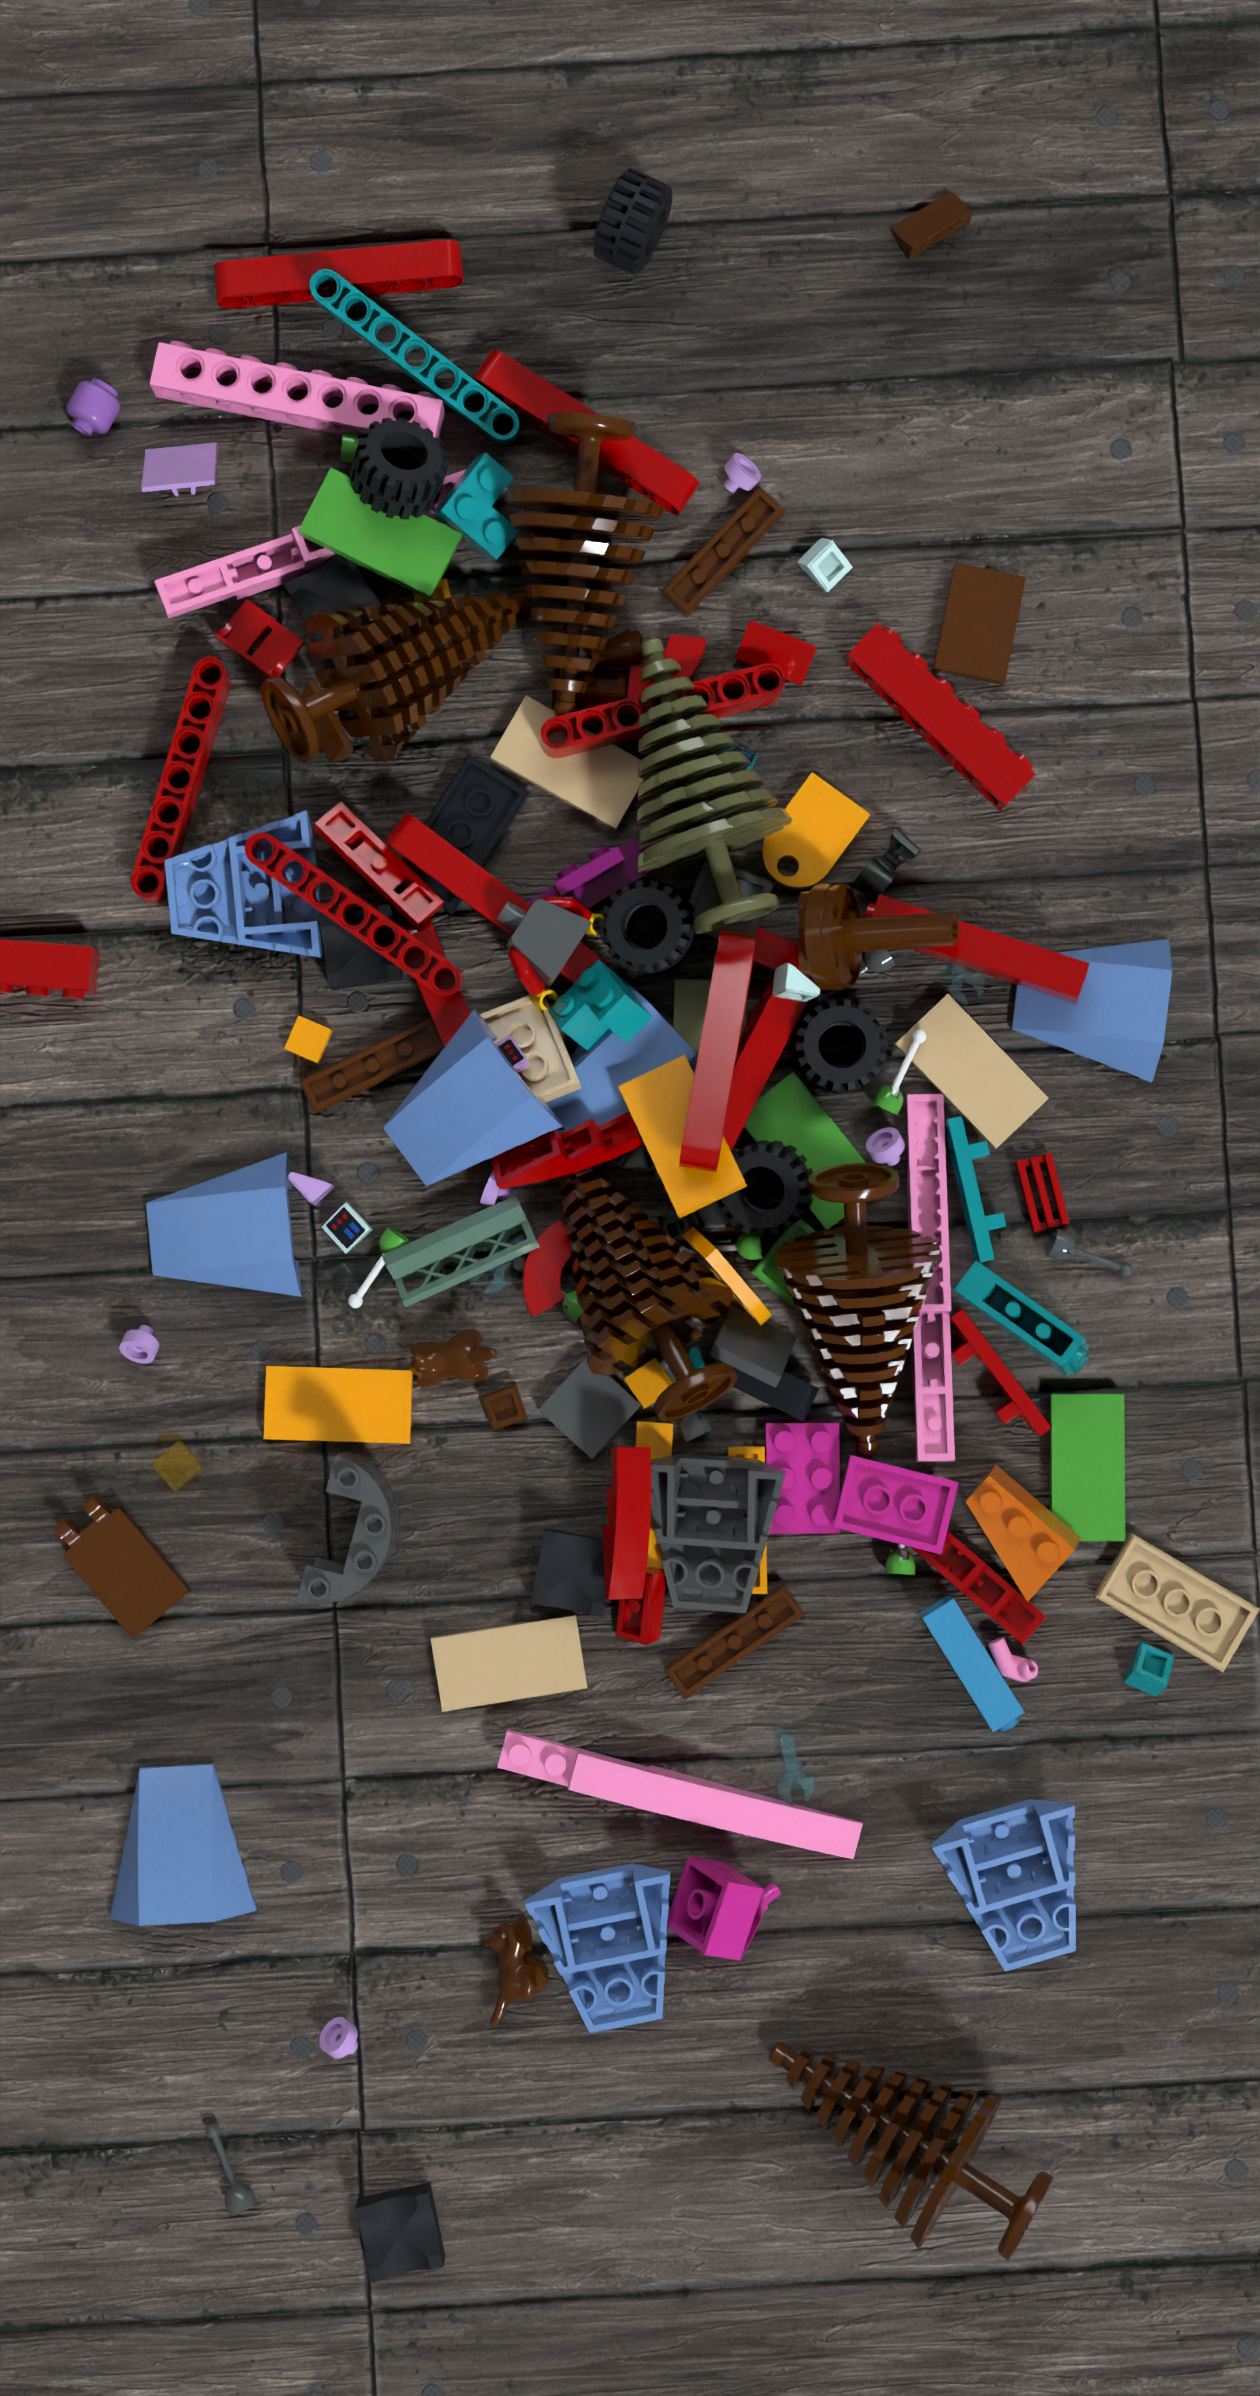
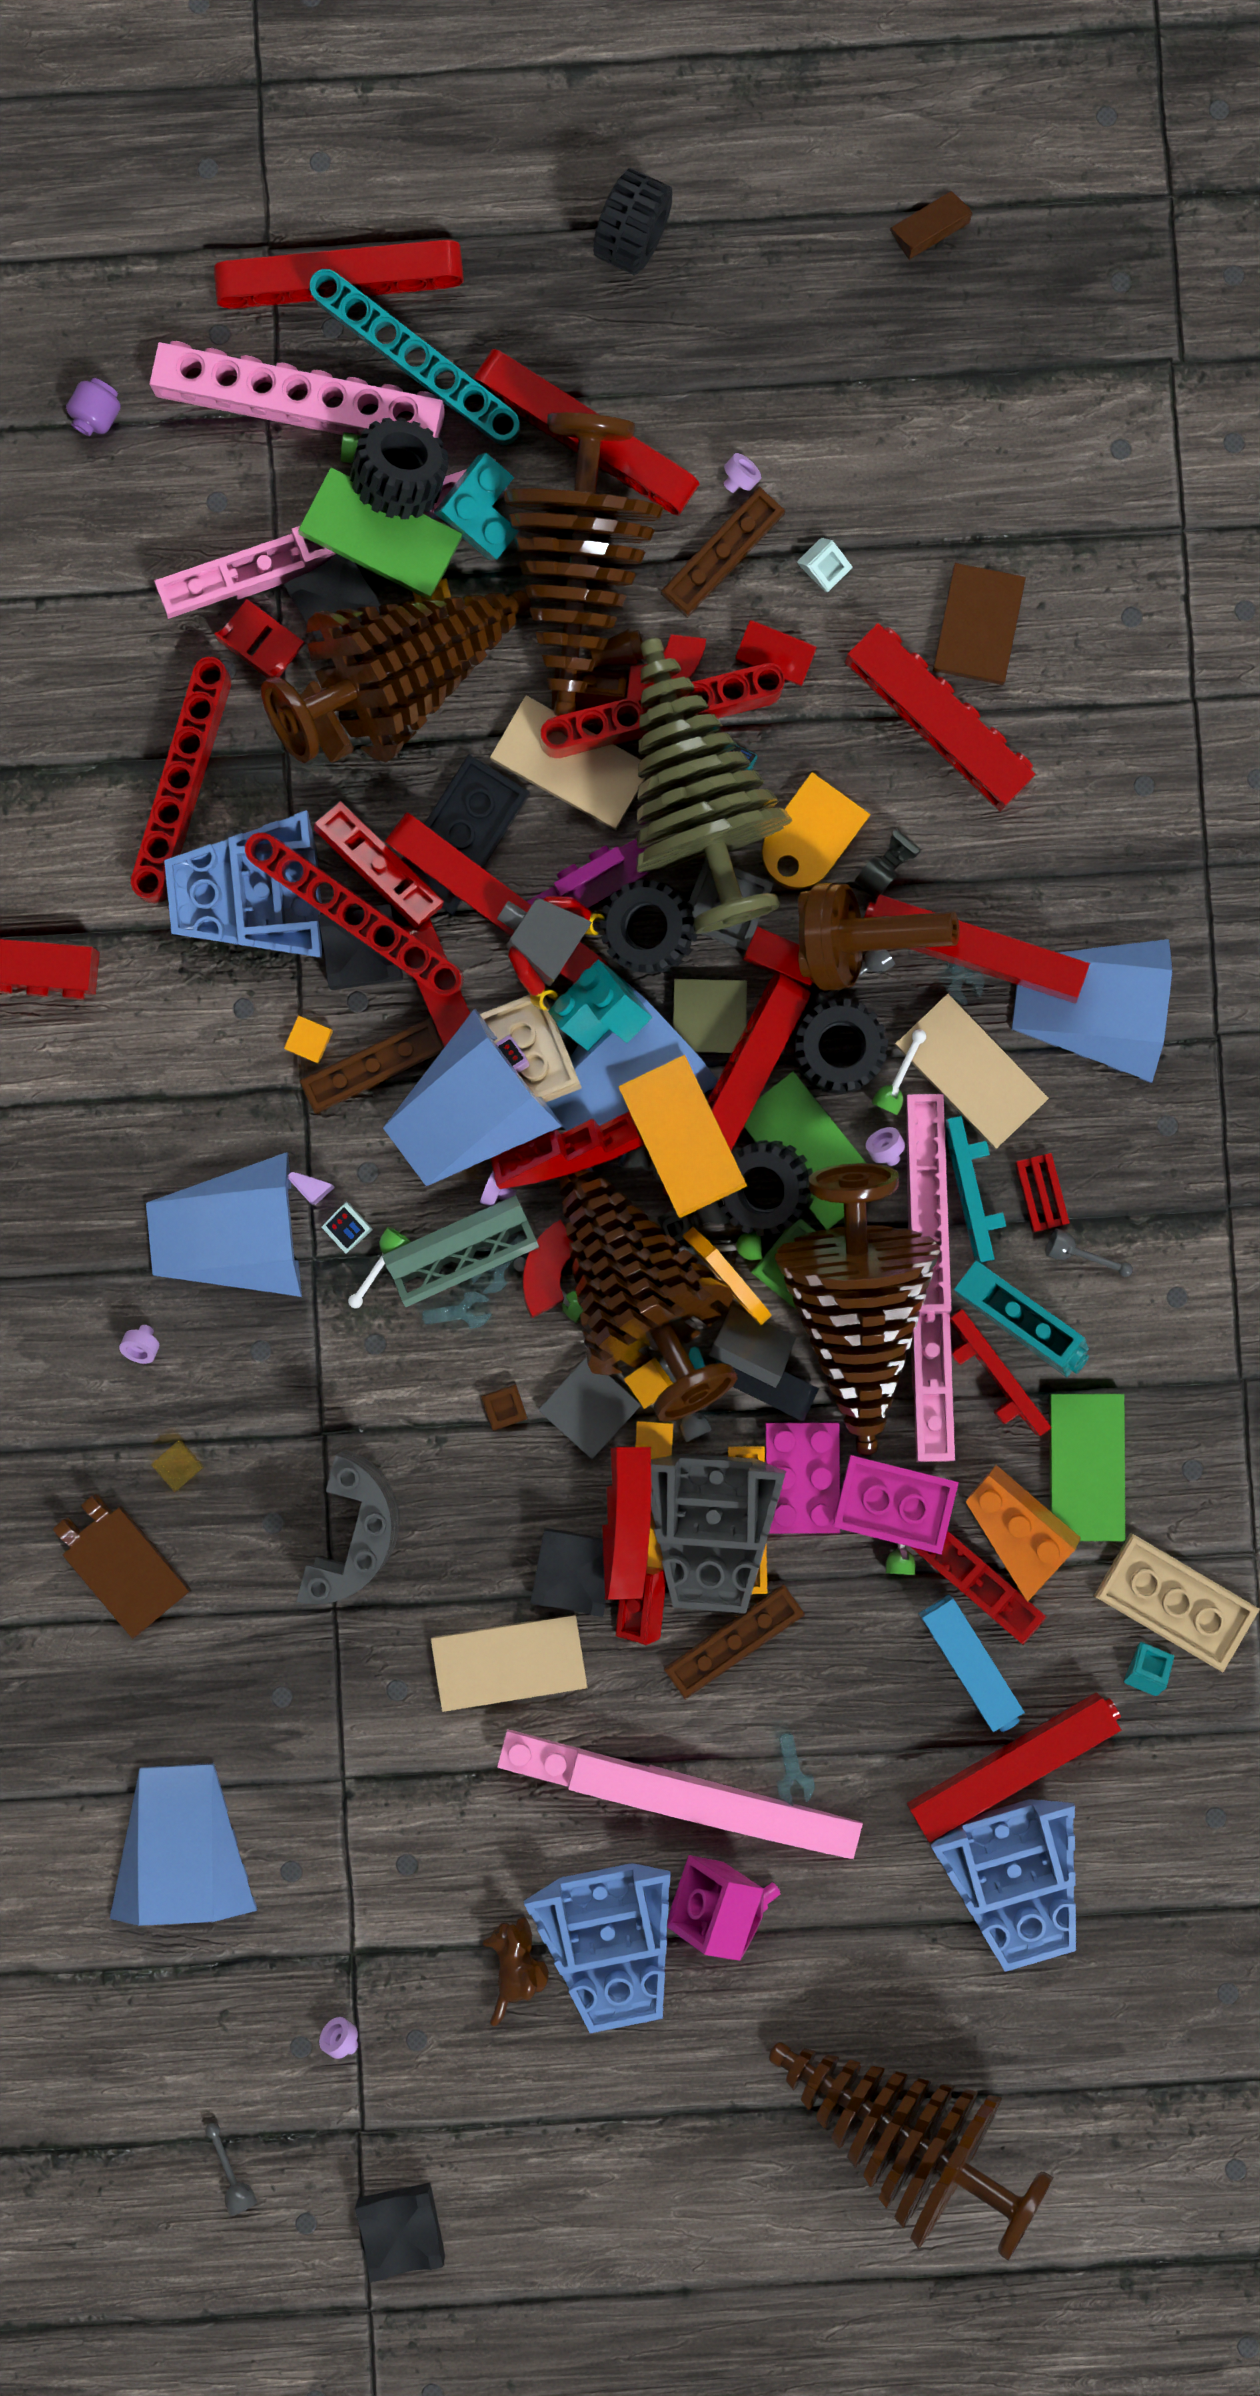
lavender piece [141,442,218,497] -> none
light orange tile [263,1366,413,1444] -> none
reddish brown animal [410,1329,497,1388] -> none
red beam [679,928,758,1172] -> none
light aqua slope [772,963,820,1002] -> none
bright pink arm [987,1637,1038,1682] -> none
none -> clear light blue bar [422,1291,492,1329]
none -> red brick [907,1693,1122,1843]

